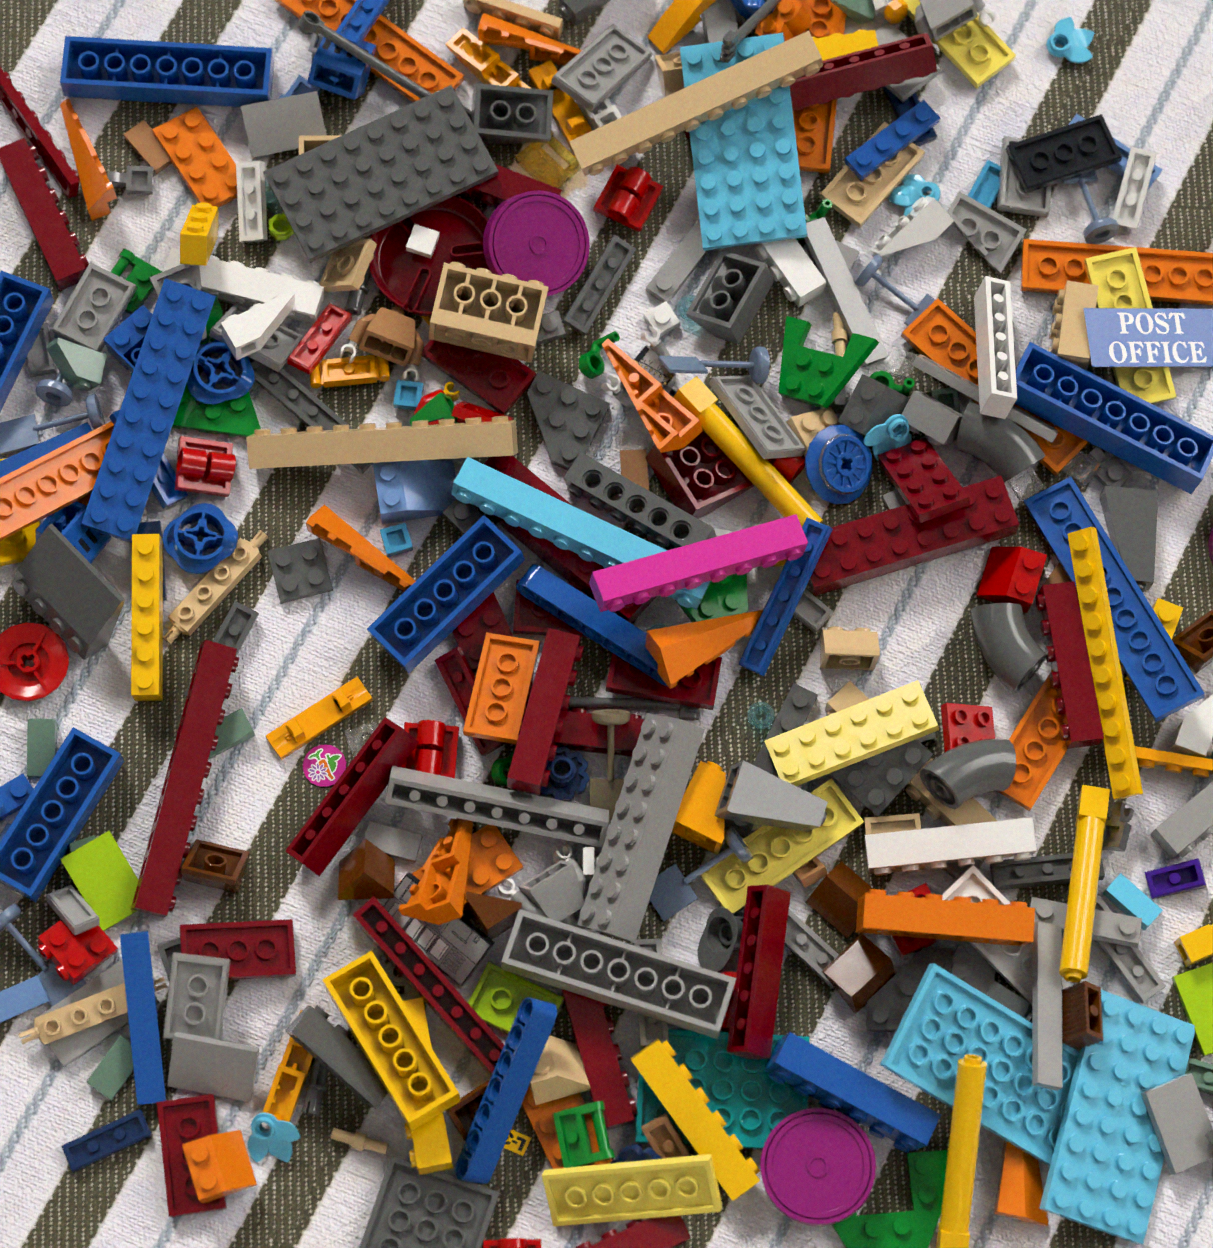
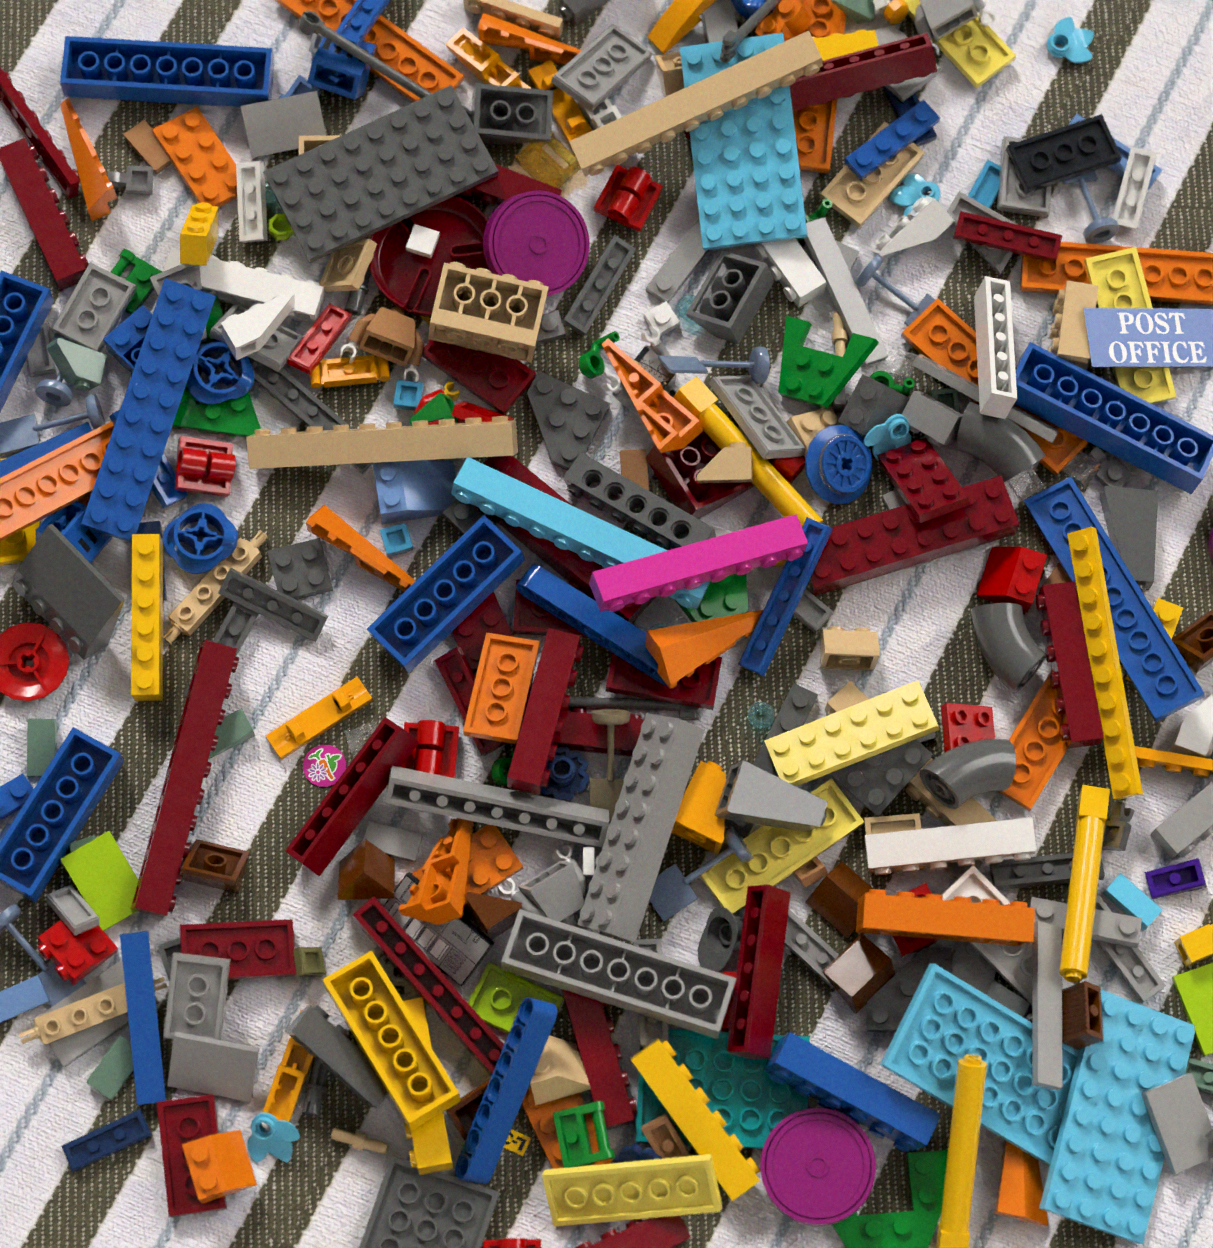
none -> dark grey plate [218,568,329,642]
none -> olive tile [293,947,325,977]
none -> tan slope [697,442,753,483]
none -> dark red plate [954,211,1062,263]

